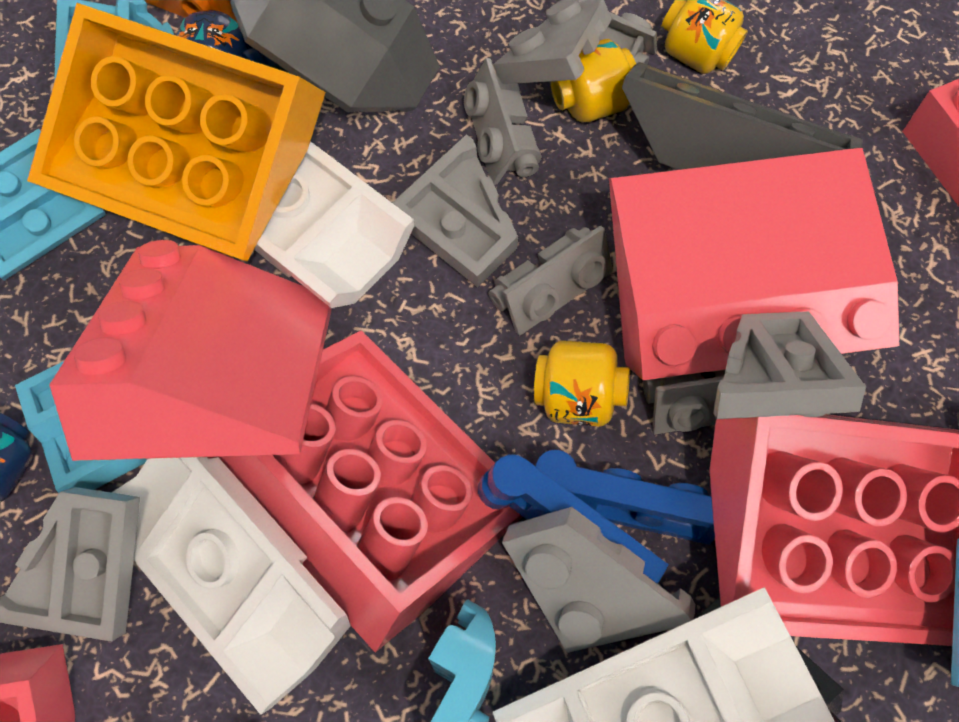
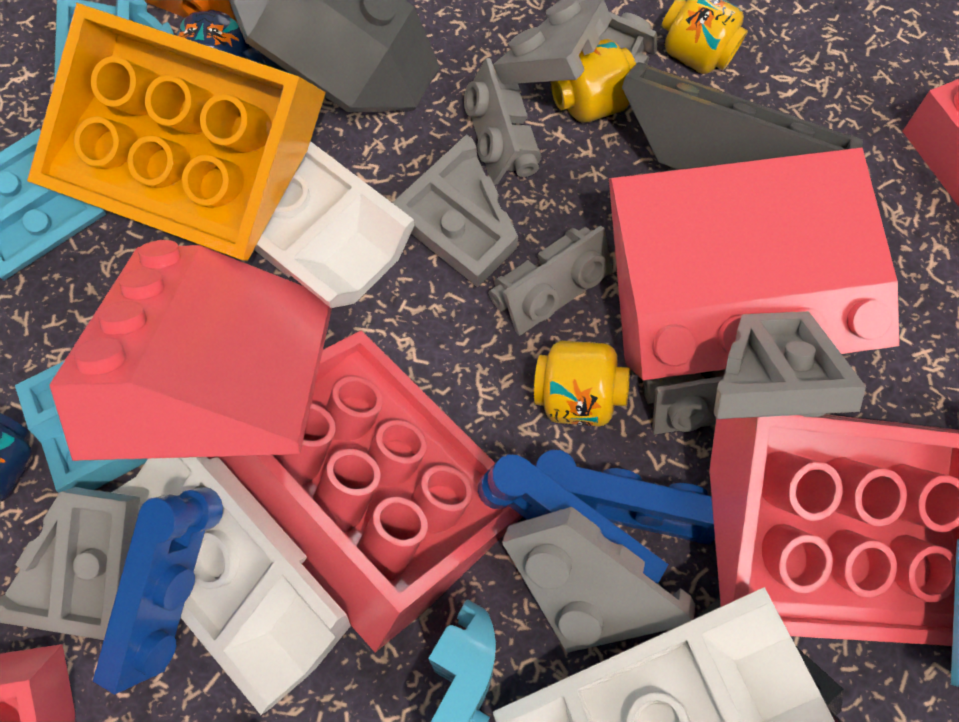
none -> blue plate [93,487,223,695]

